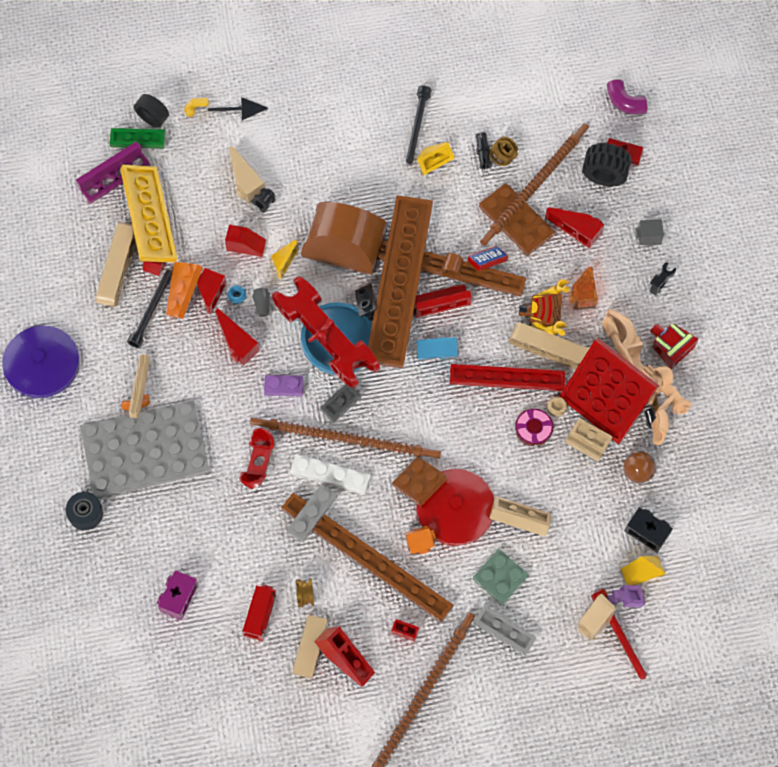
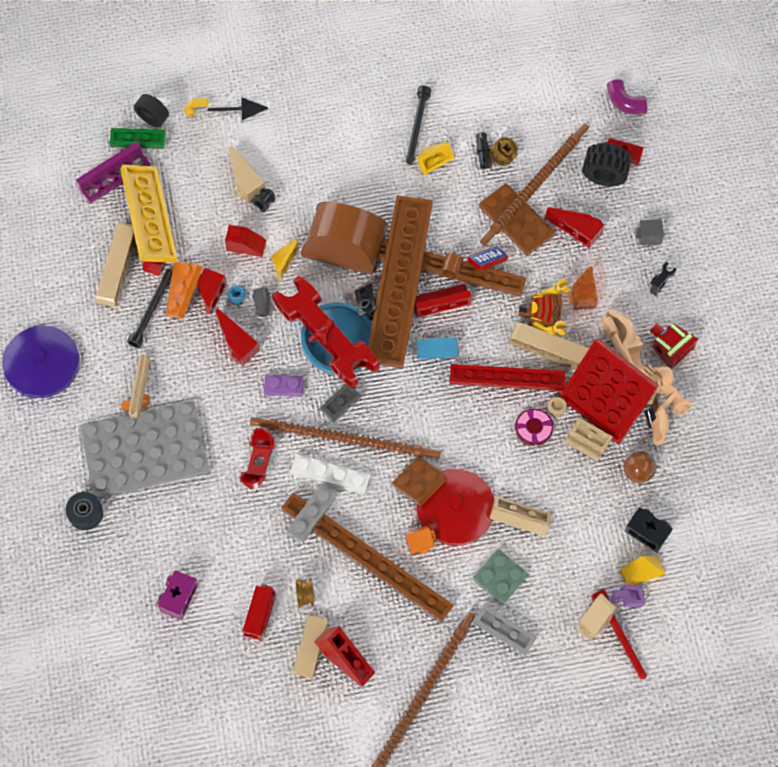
red piece [391,619,419,642] -> none

